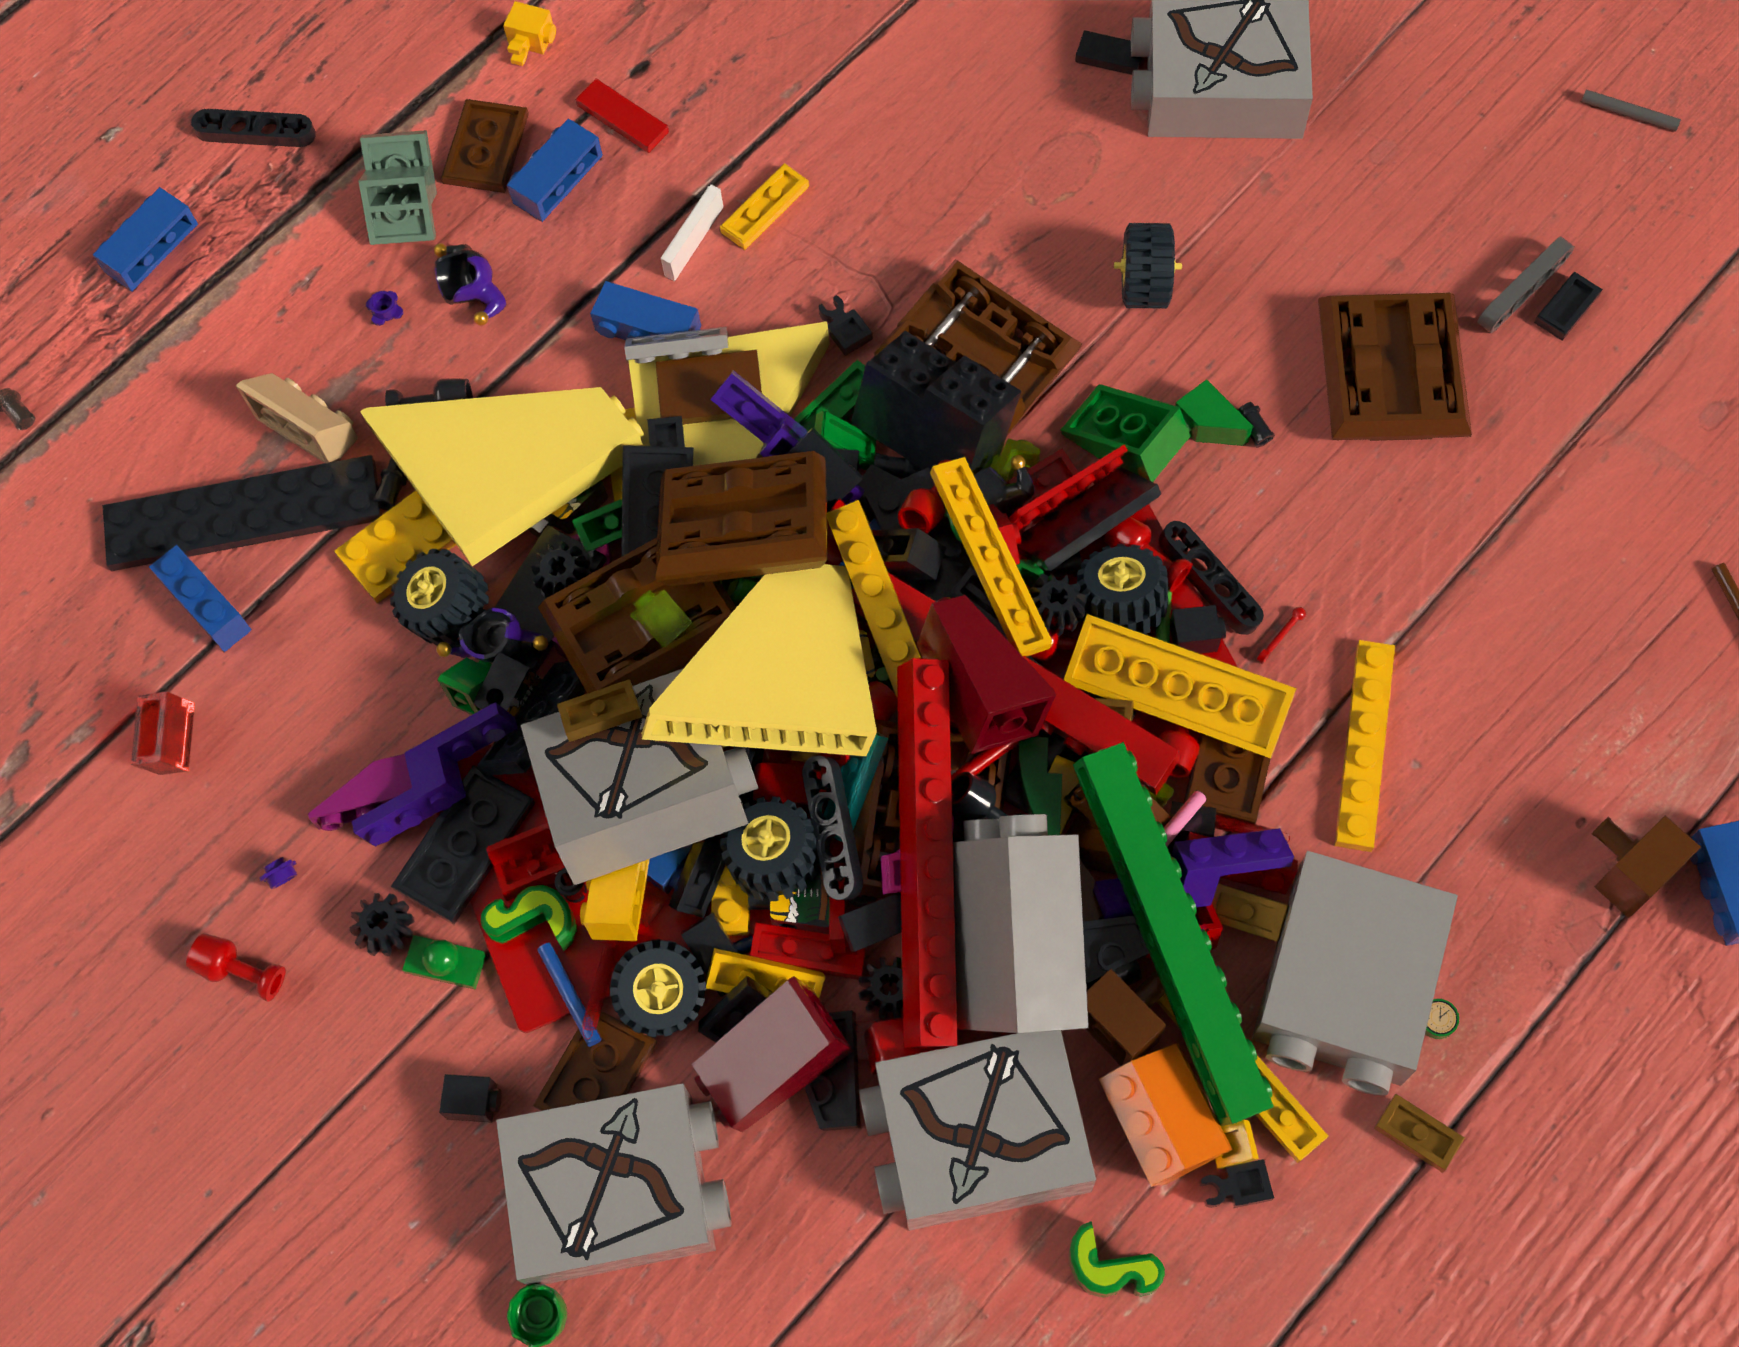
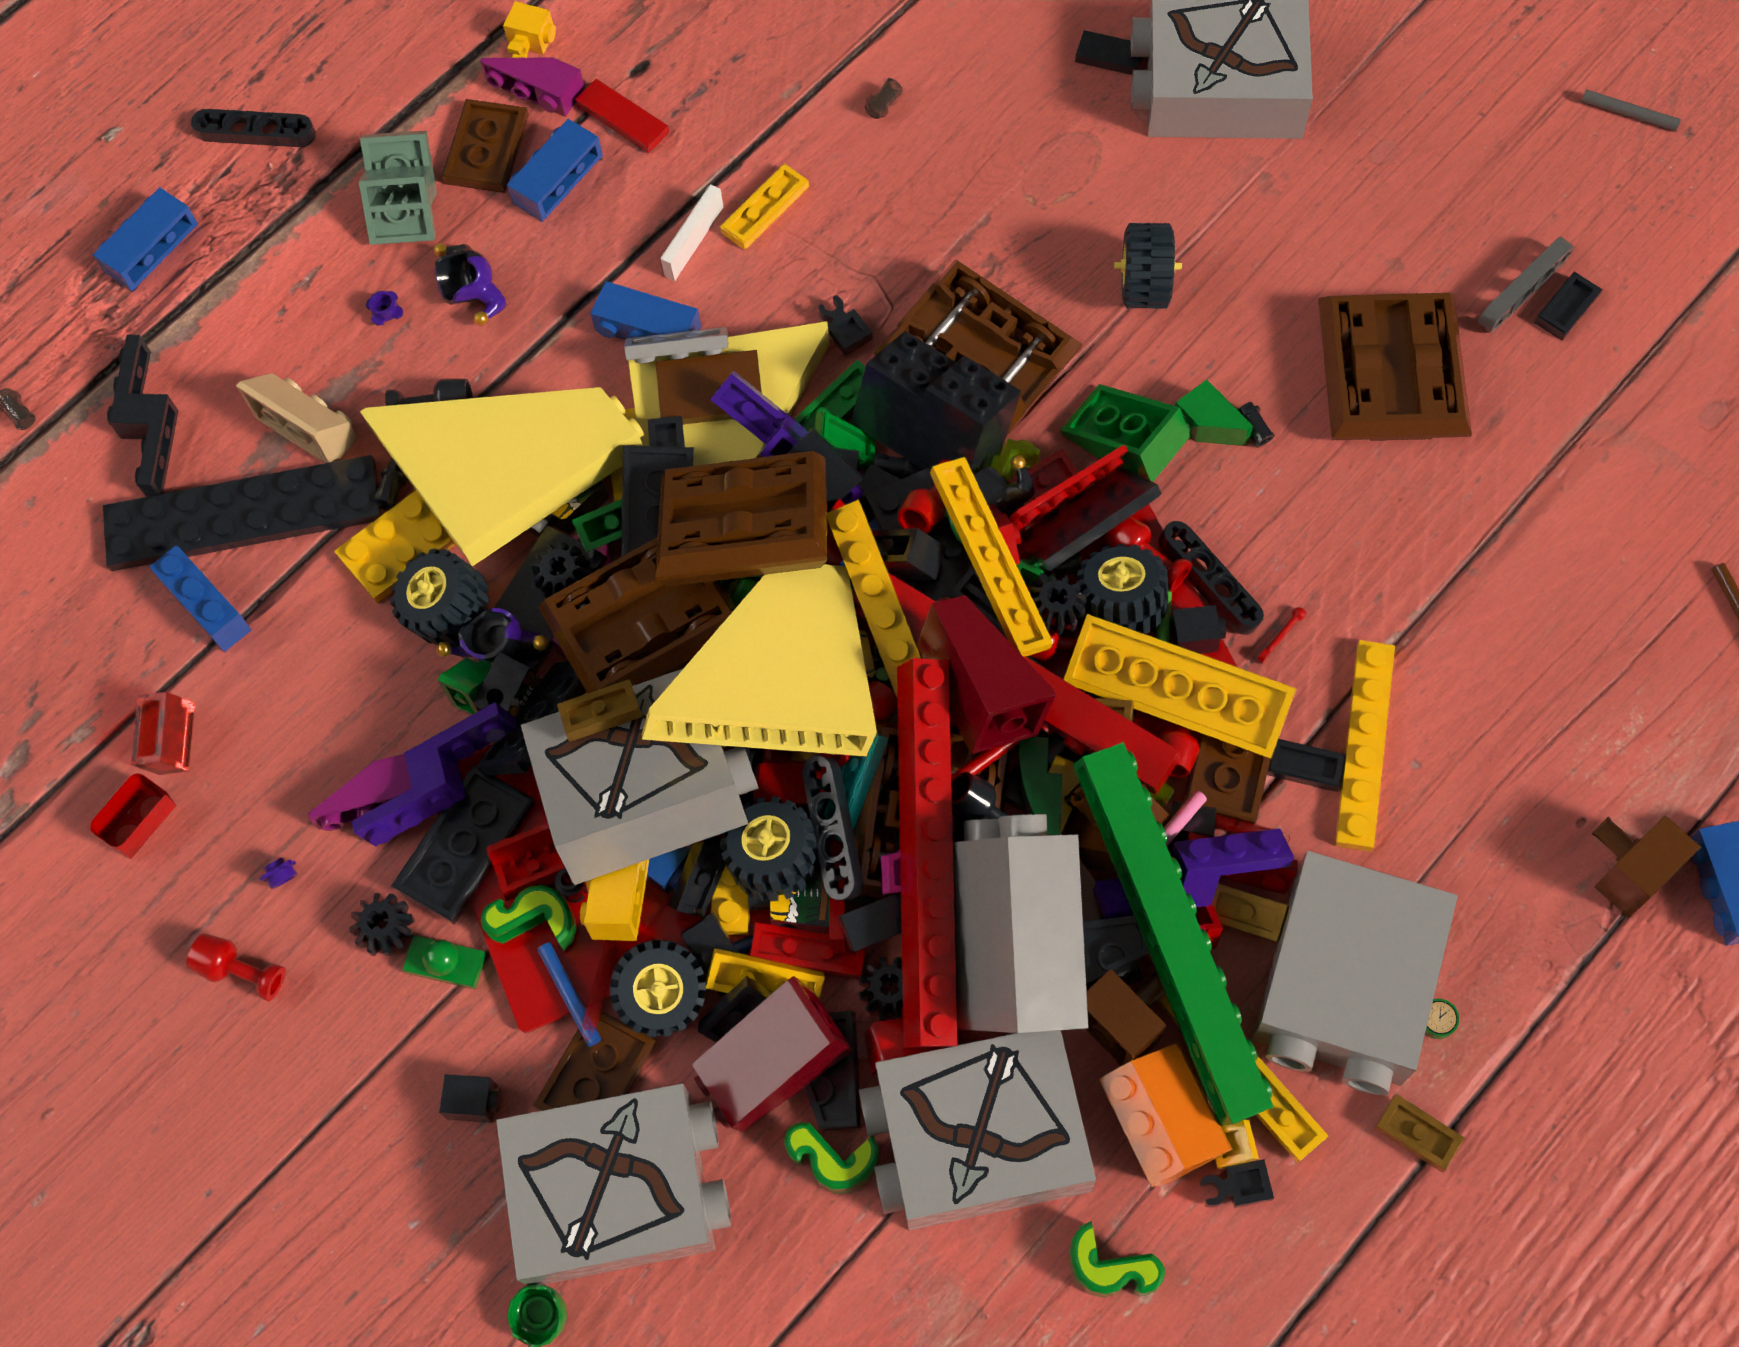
clear neon green bracket [630,589,693,648] -> none
none -> red piece [90,773,177,859]
none -> black bracket [107,334,179,497]
none -> magenta slope [480,57,585,117]
none -> green animal [784,1122,880,1194]
none -> clear smoke pin [865,78,903,119]
none -> black tile [1267,739,1346,792]

